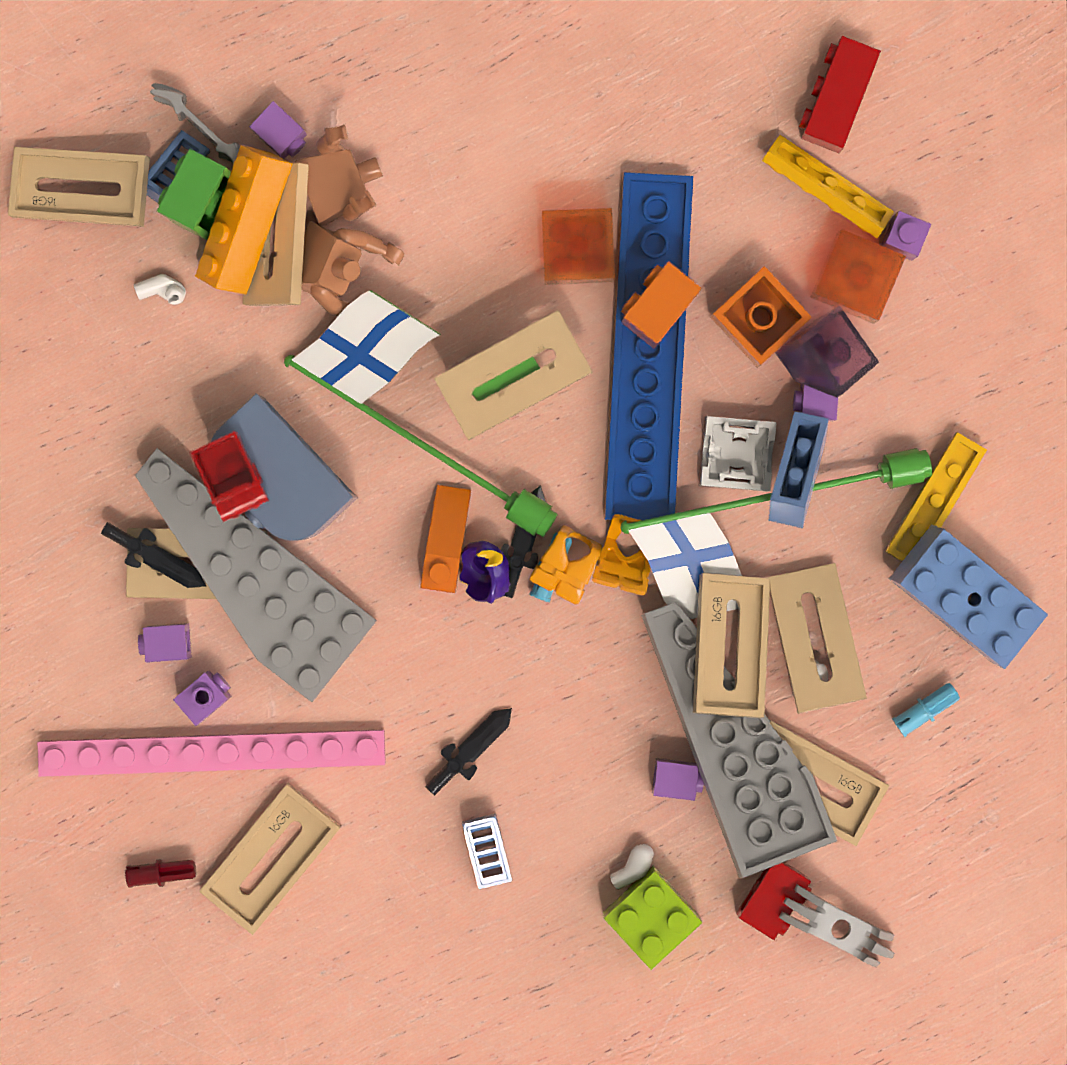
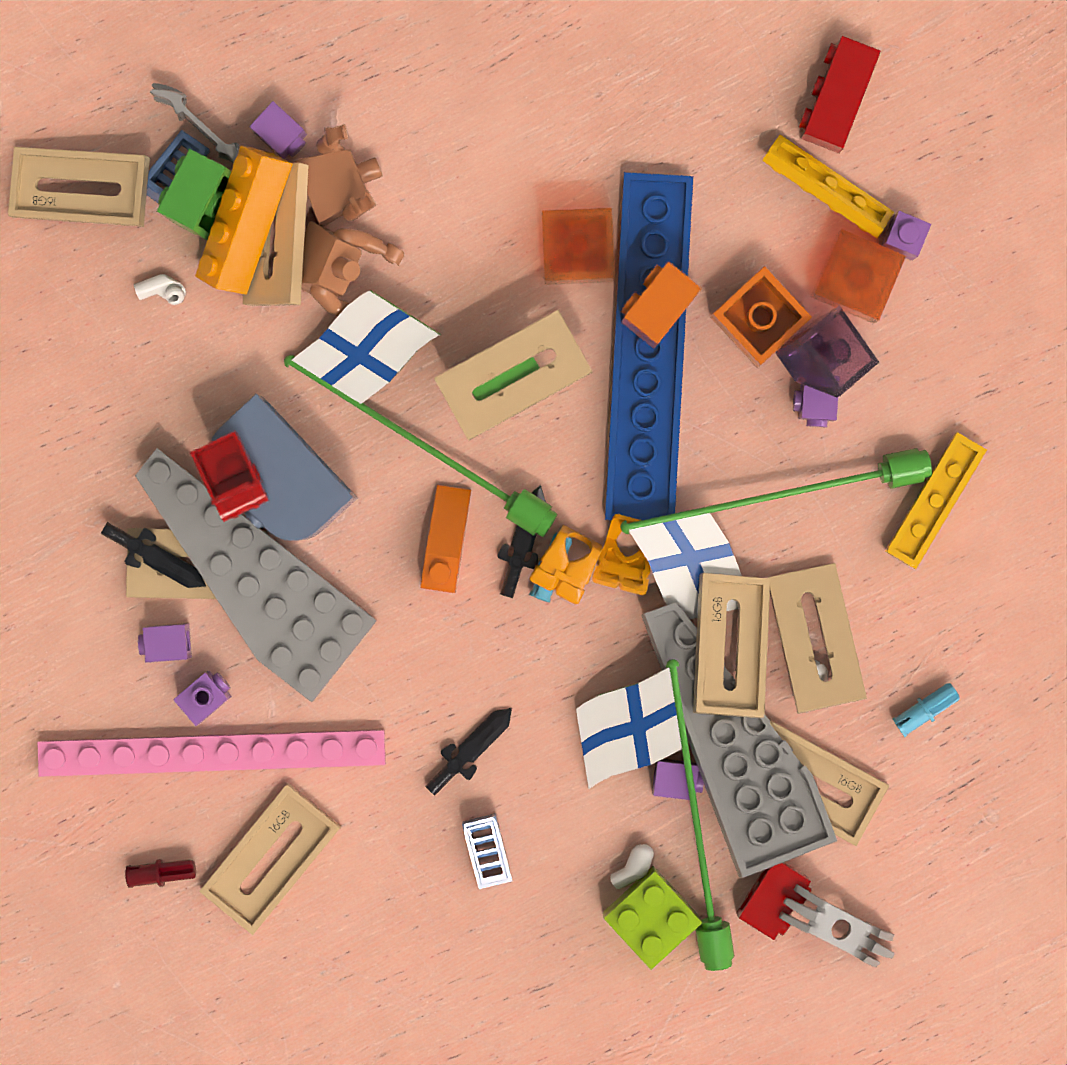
dark purple hair [459,541,511,604] -> none
white brick [699,416,776,492] -> none
medium blue brick [768,411,829,528] -> none
medium blue brick [889,525,1048,669] -> none
none -> flag [576,659,735,971]

